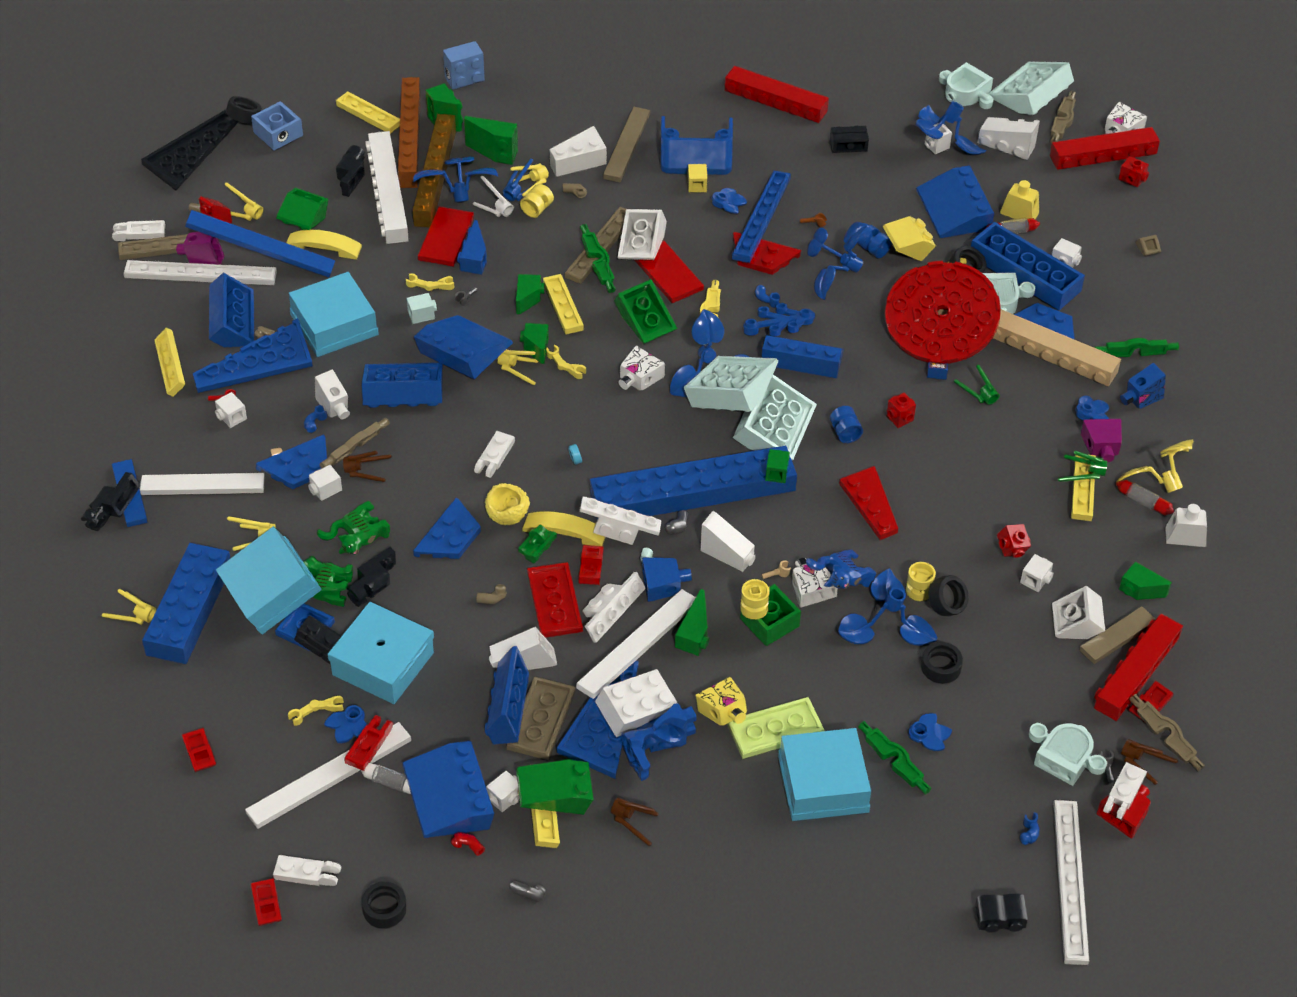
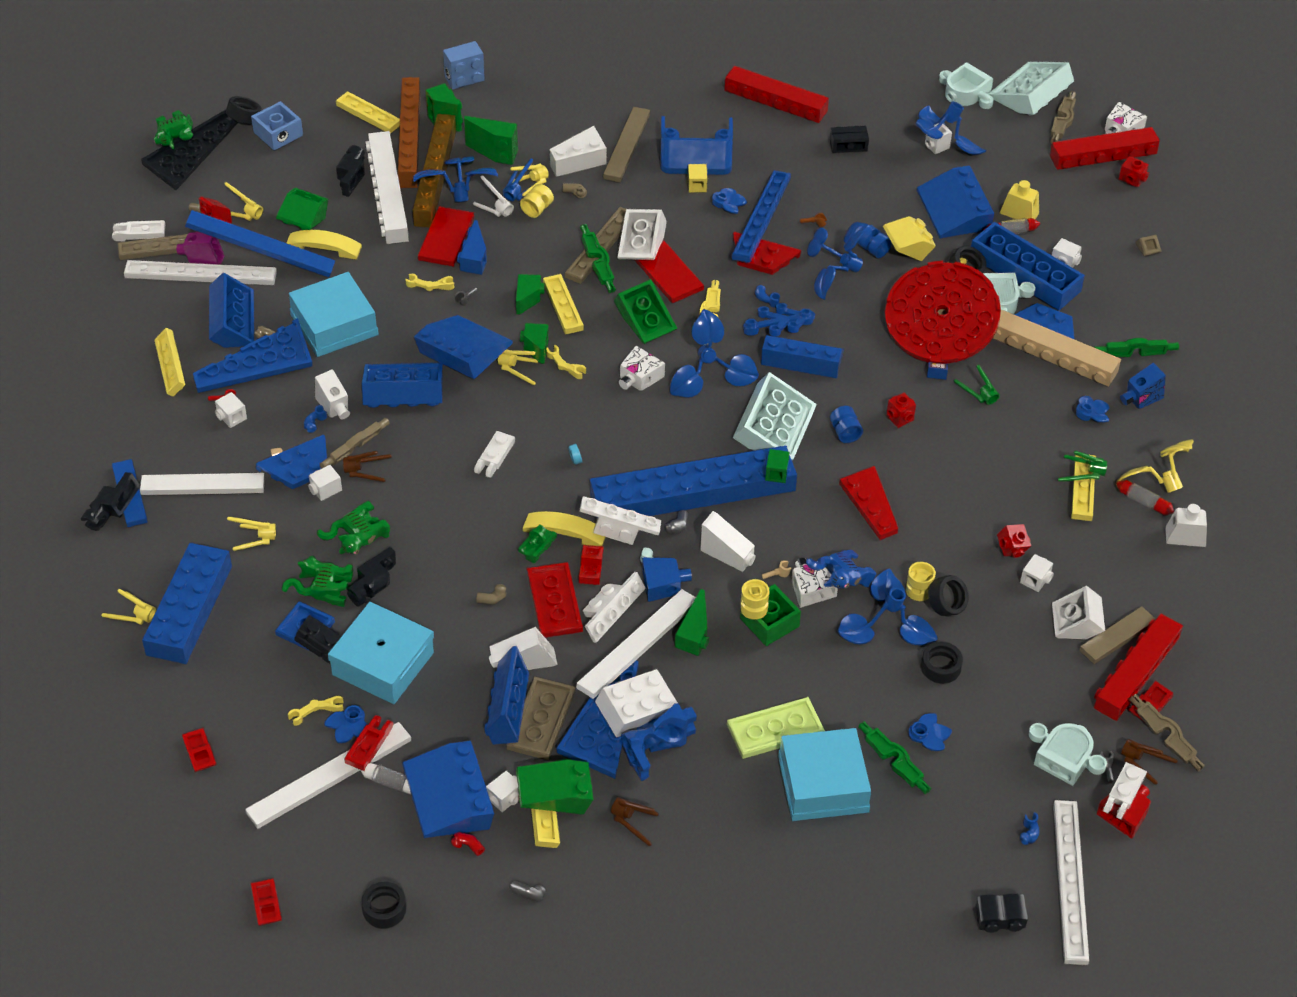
medium azure container [216,526,322,635] -> none
white hinge [273,855,341,886] -> none
light aqua brick [407,293,437,324] -> none
blue wing [413,498,481,559] -> none
light yellow hair [485,483,530,526] -> none
light aqua slope [684,356,778,412] -> none
light yellow torso [696,677,747,726] -> none
white wedge [978,117,1040,160] -> none
magenta torso [1081,419,1122,462] -> none
green slope [1119,561,1172,600] -> none
none -> green animal [154,110,193,149]

